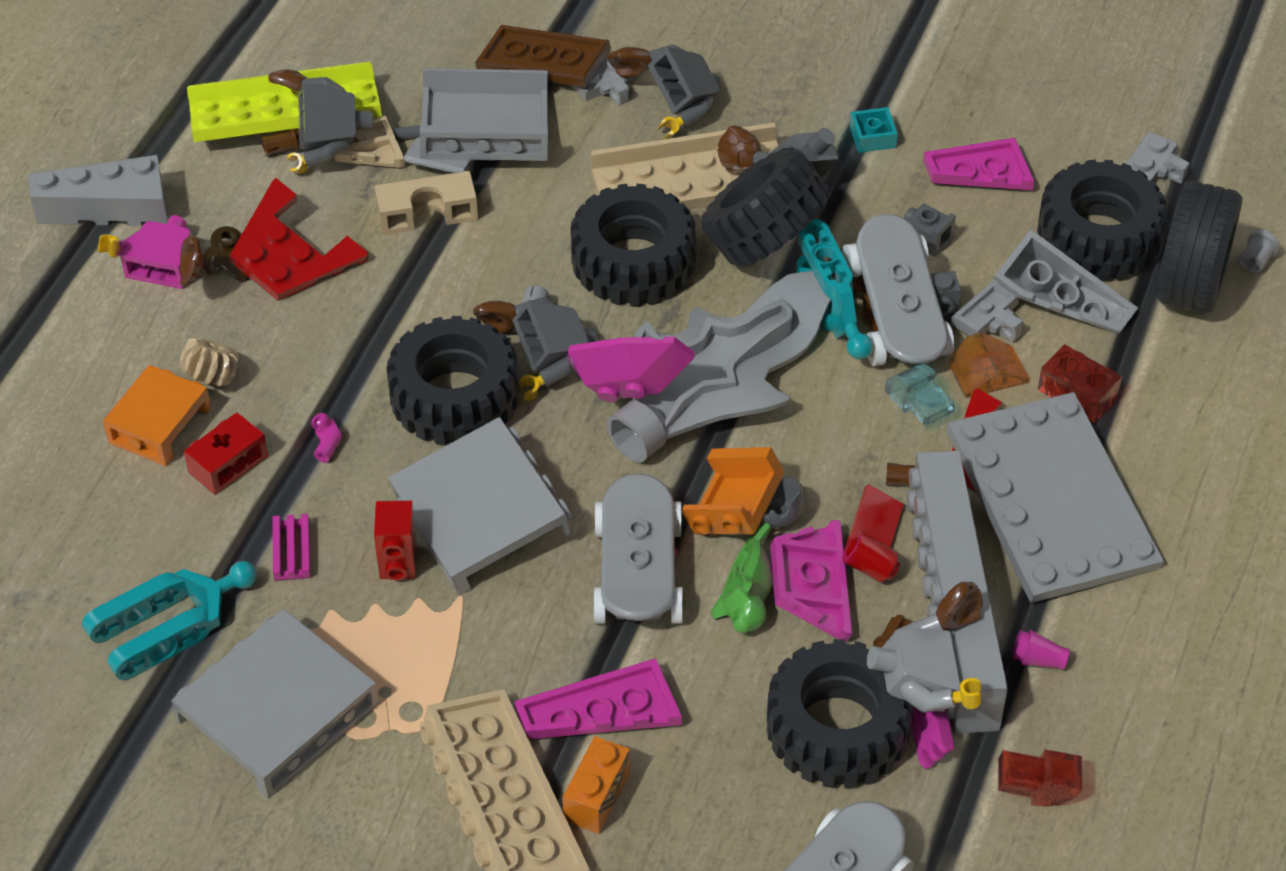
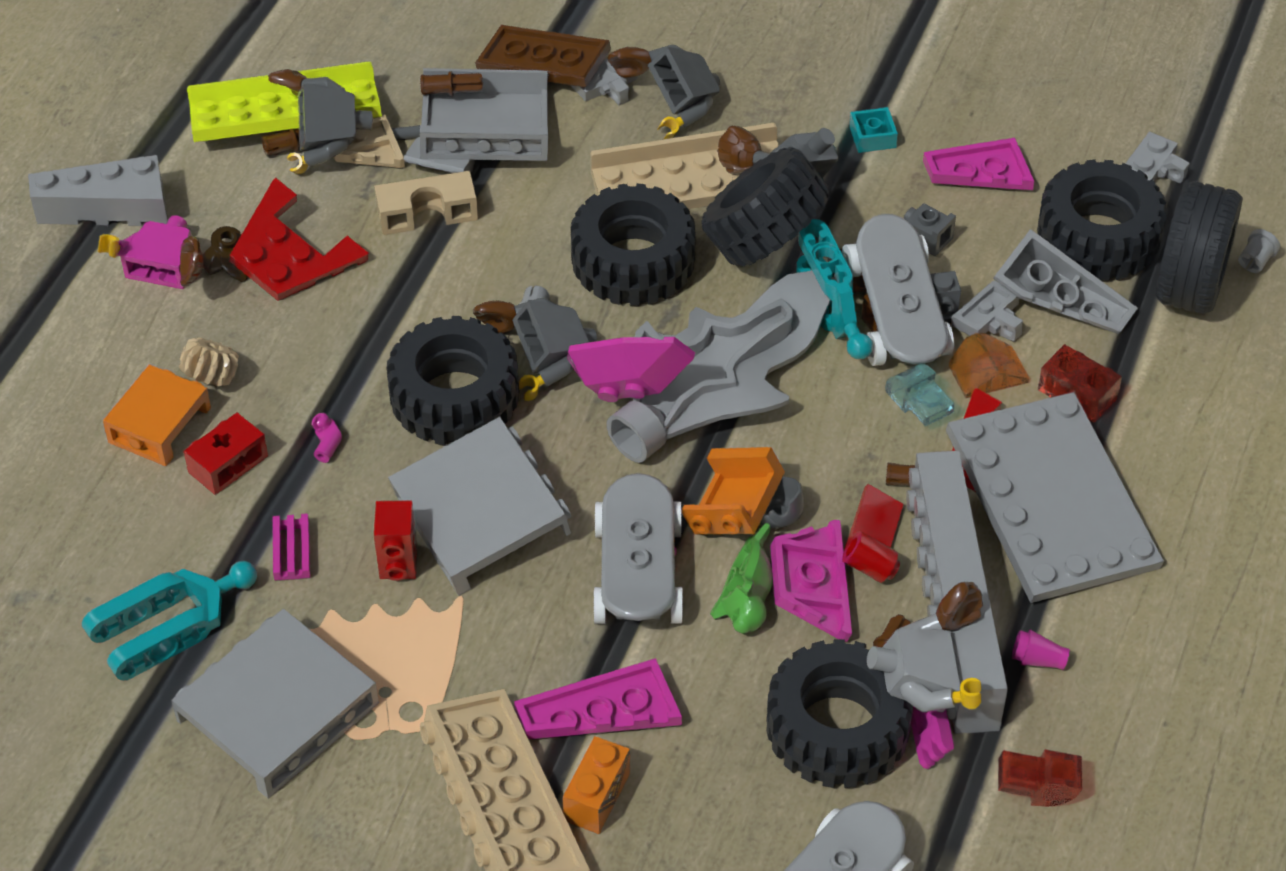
none -> reddish brown axle [420,71,483,96]

